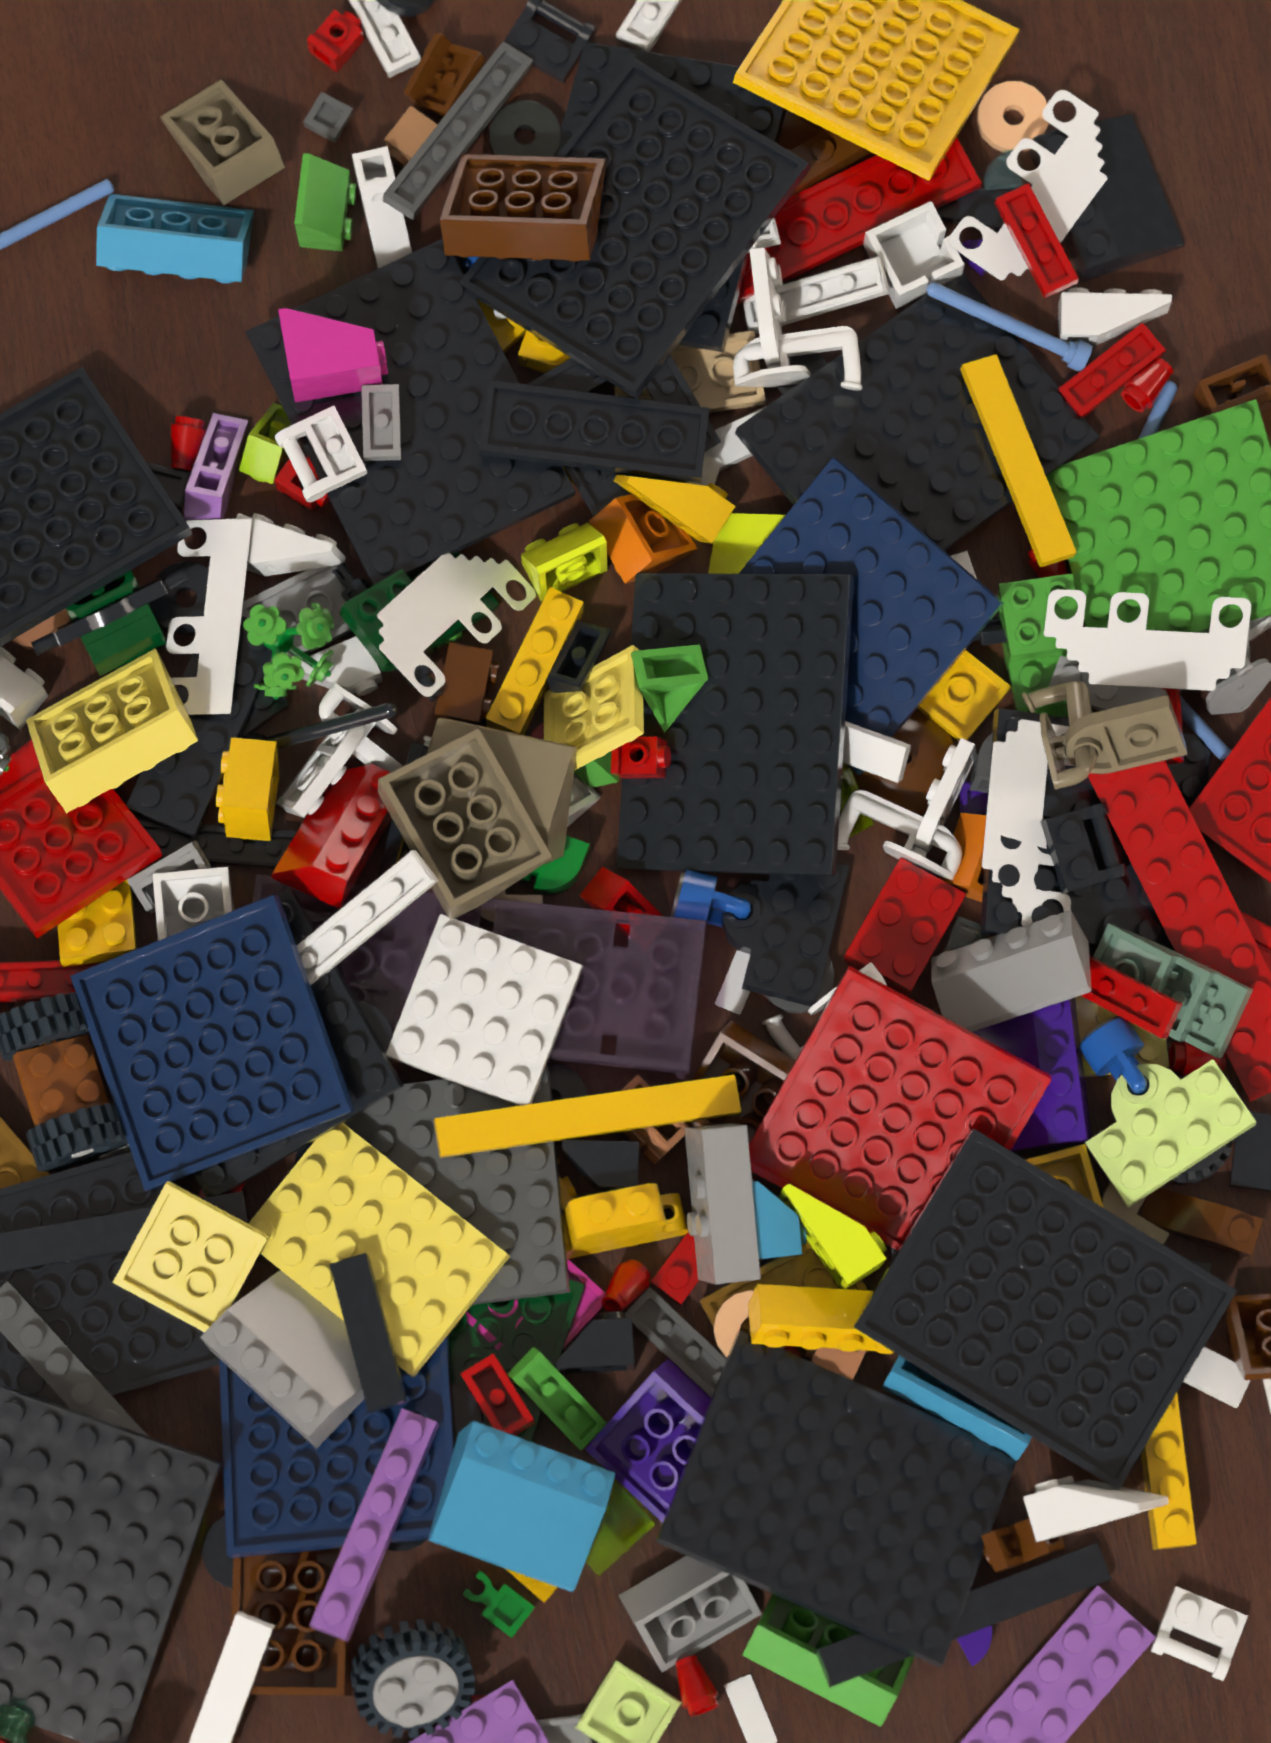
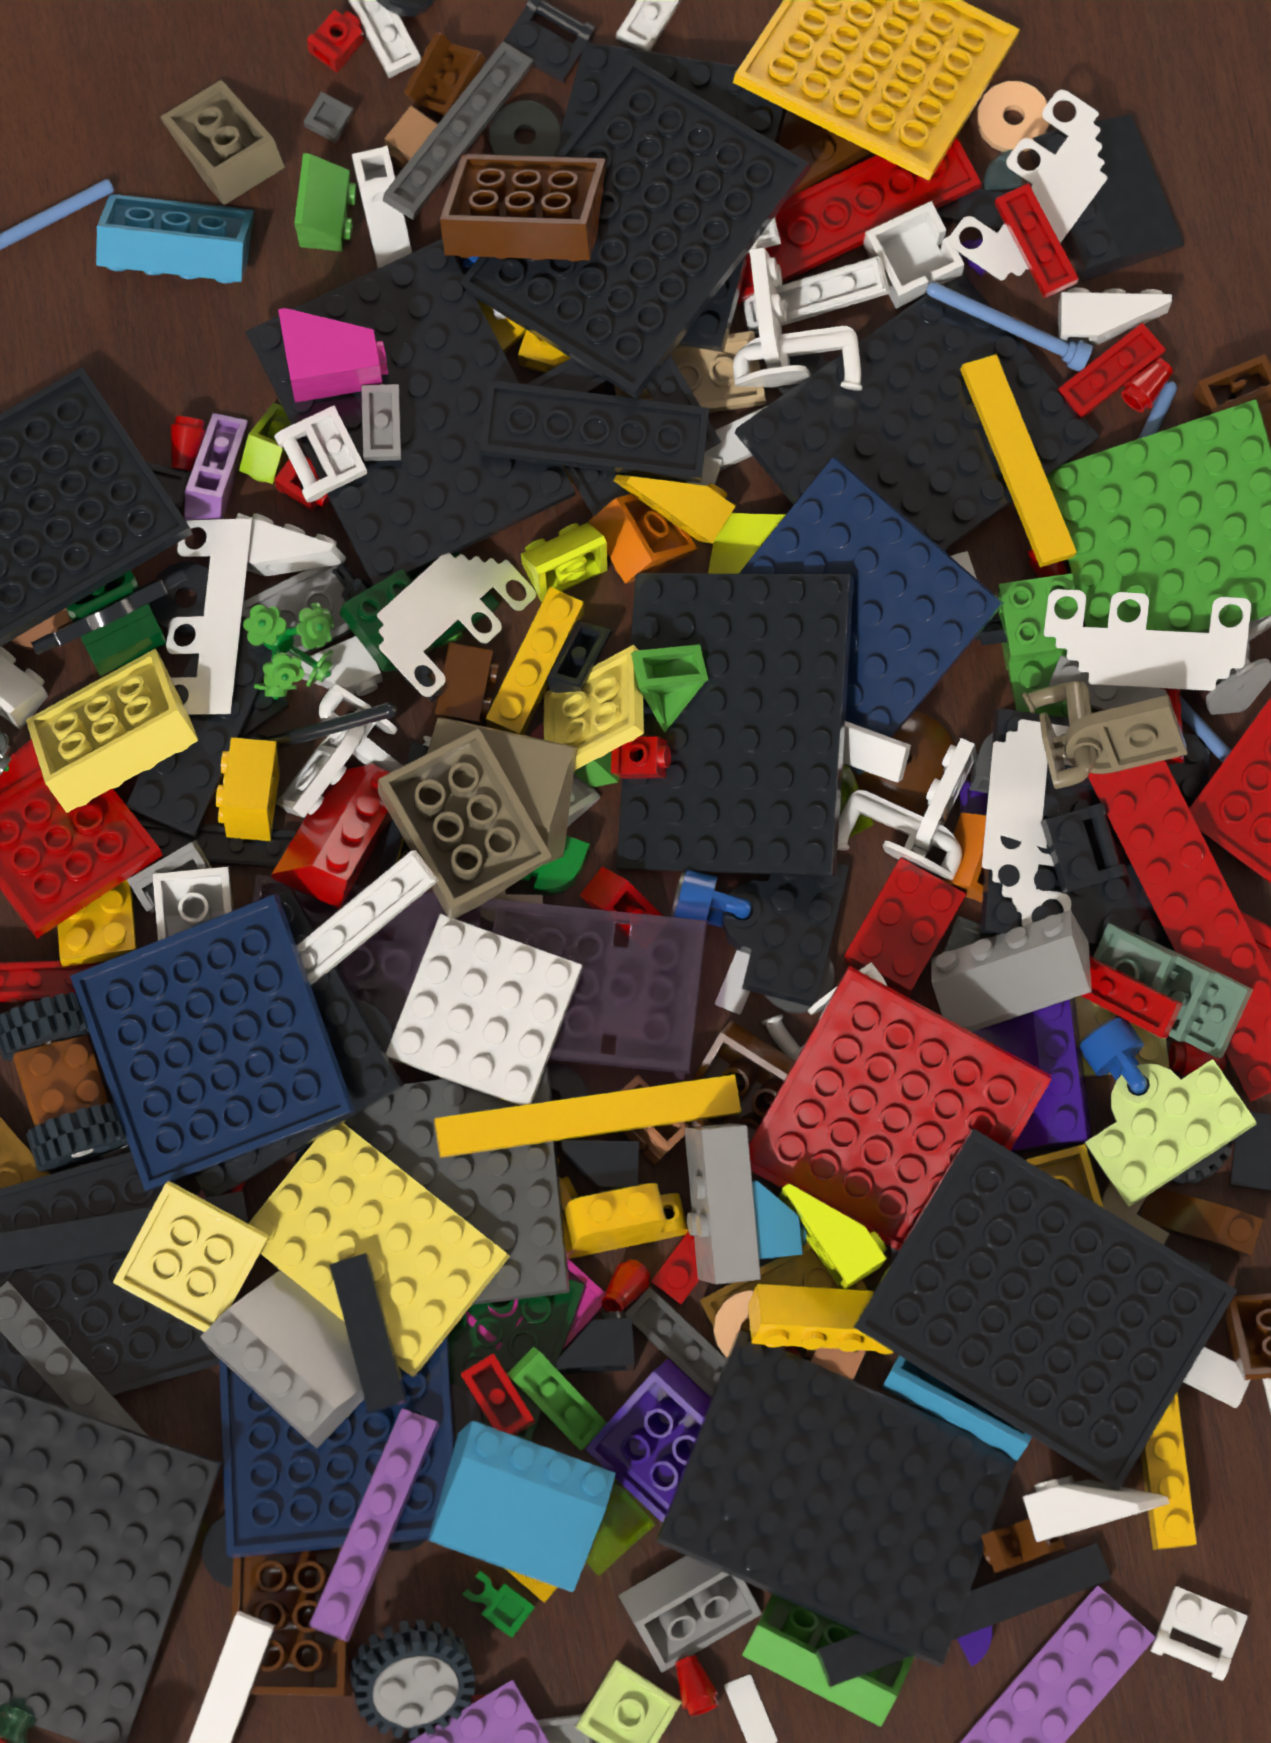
yellow plate [917,650,1012,741] -> none

